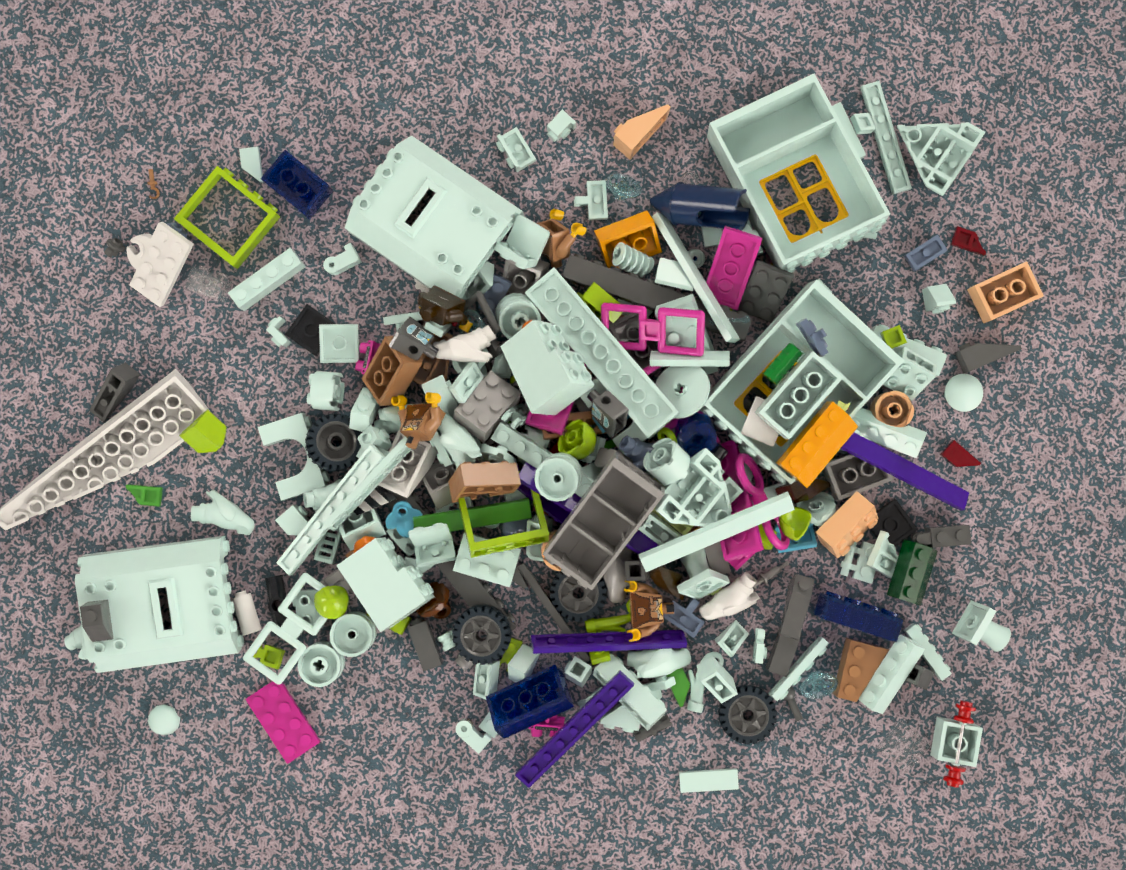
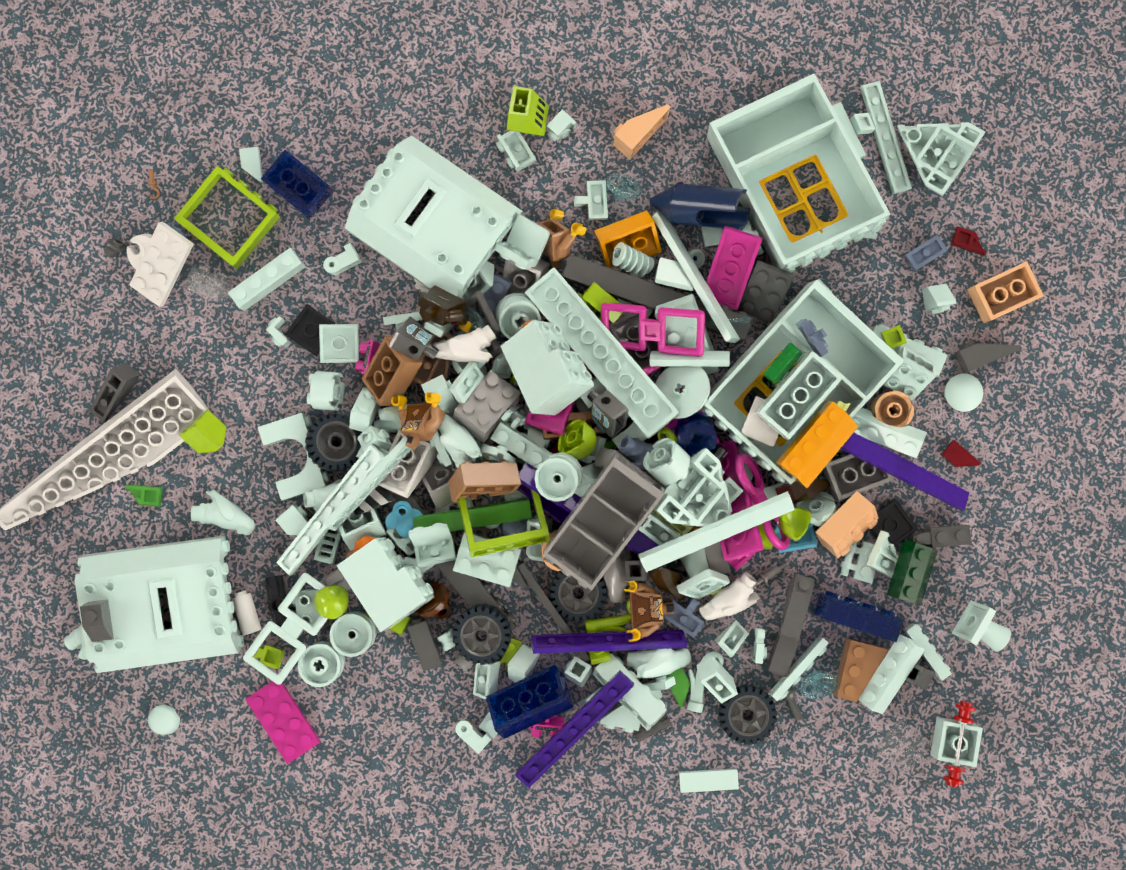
none -> lime slope [507,86,549,136]

